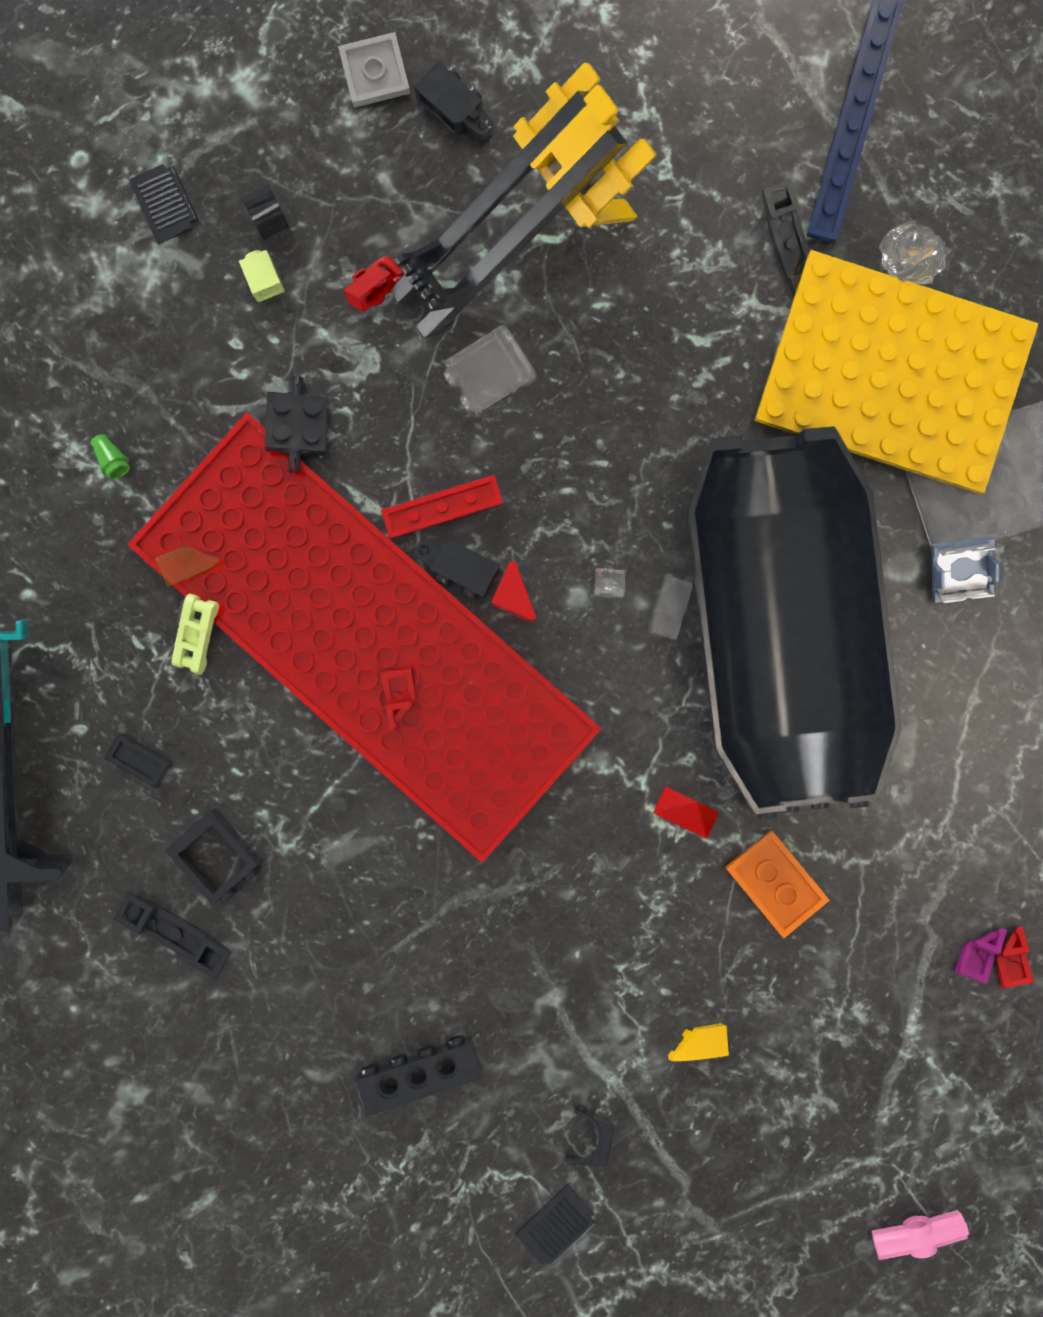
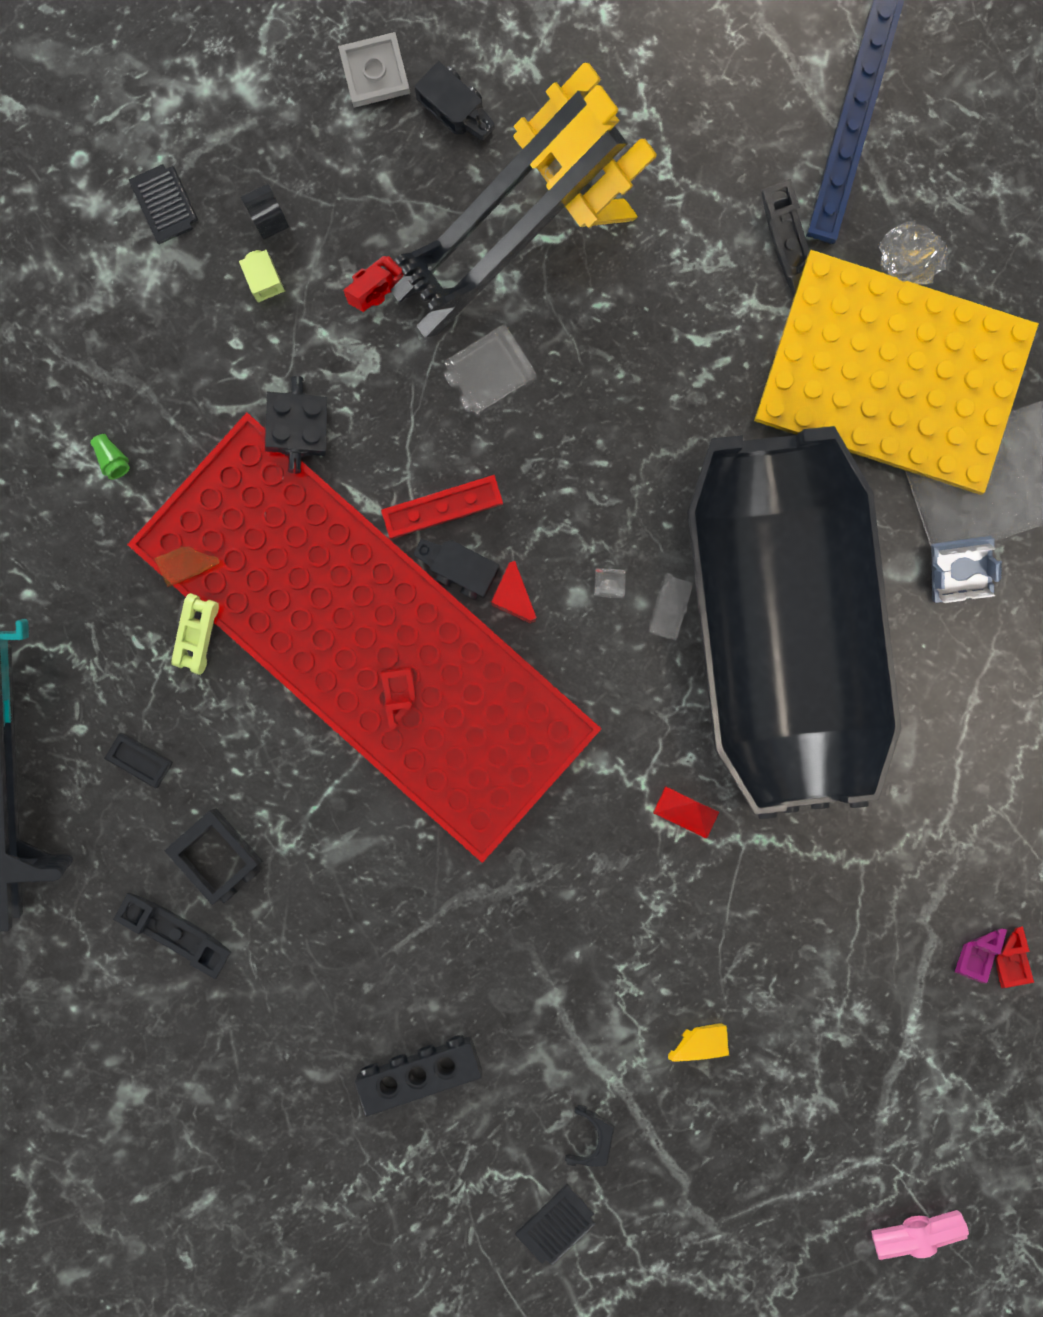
orange plate [725,829,830,938] -> none

